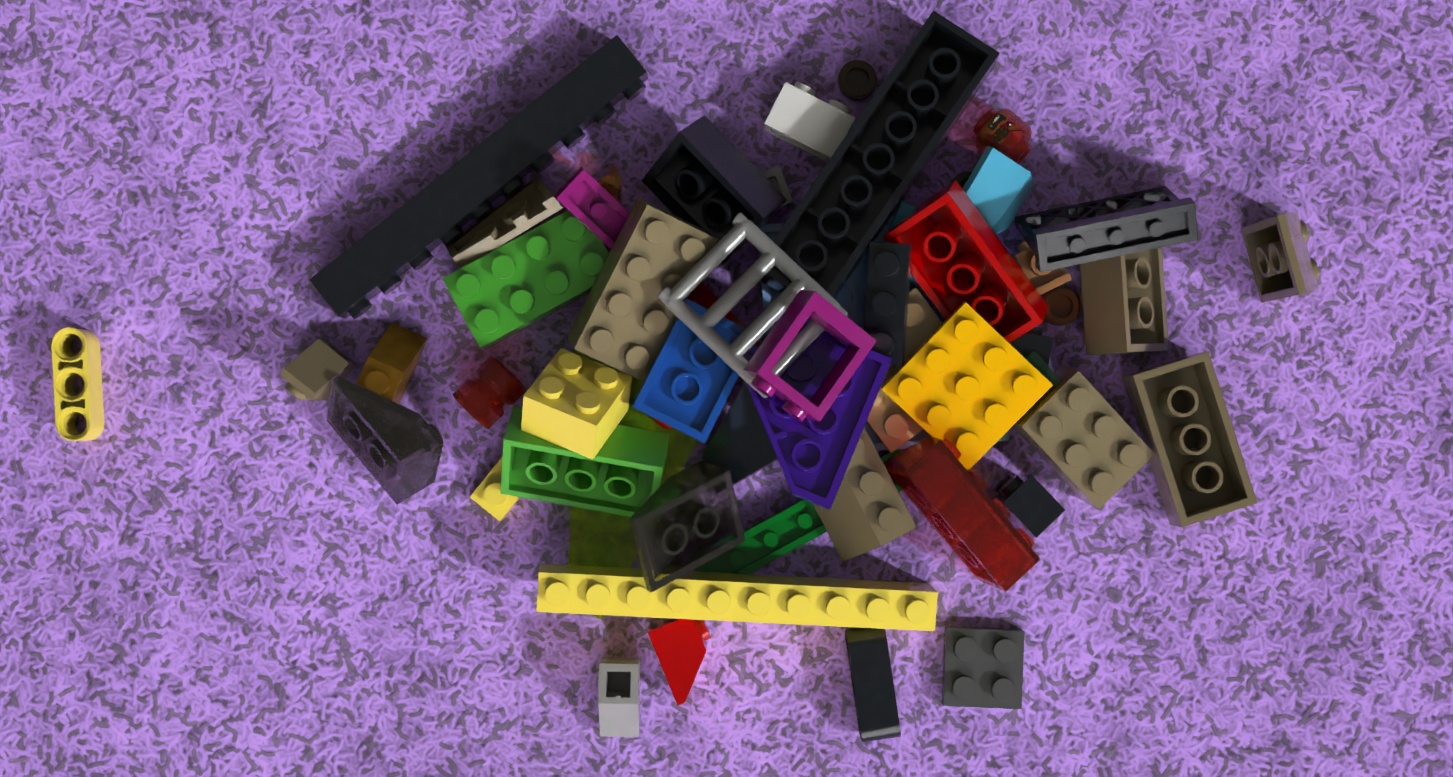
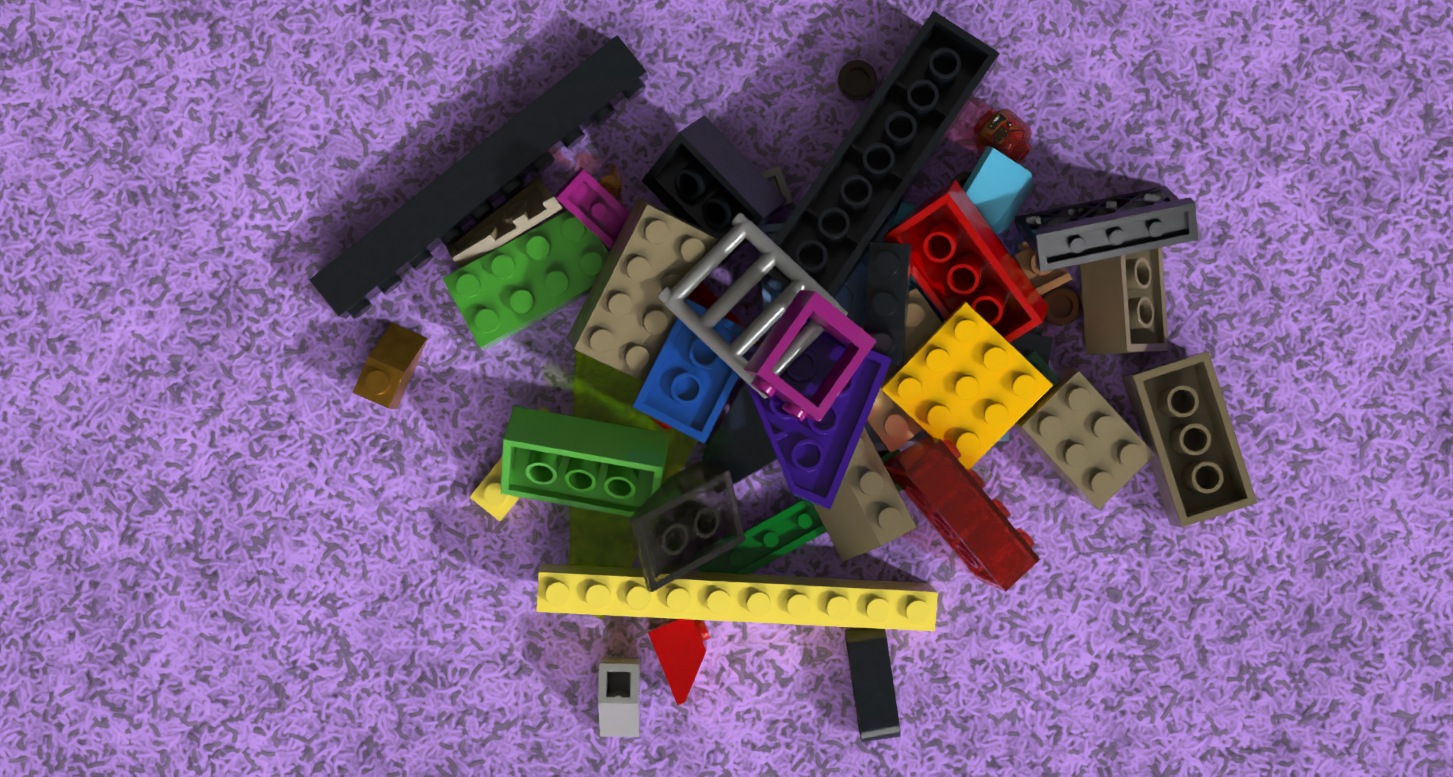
light yellow beam [51,327,104,441] -> none
dark tan slope [279,339,357,402] -> none
clear smoke slope [327,376,444,505] -> none
clear red wheel [452,355,527,429] -> none
light yellow brick [521,348,632,460] -> none
white brick [763,82,856,162] -> none
dark grey plate [942,626,1025,709] -> none
black brick [989,474,1065,538] -> none
dark tan slope [1241,212,1319,303] -> none

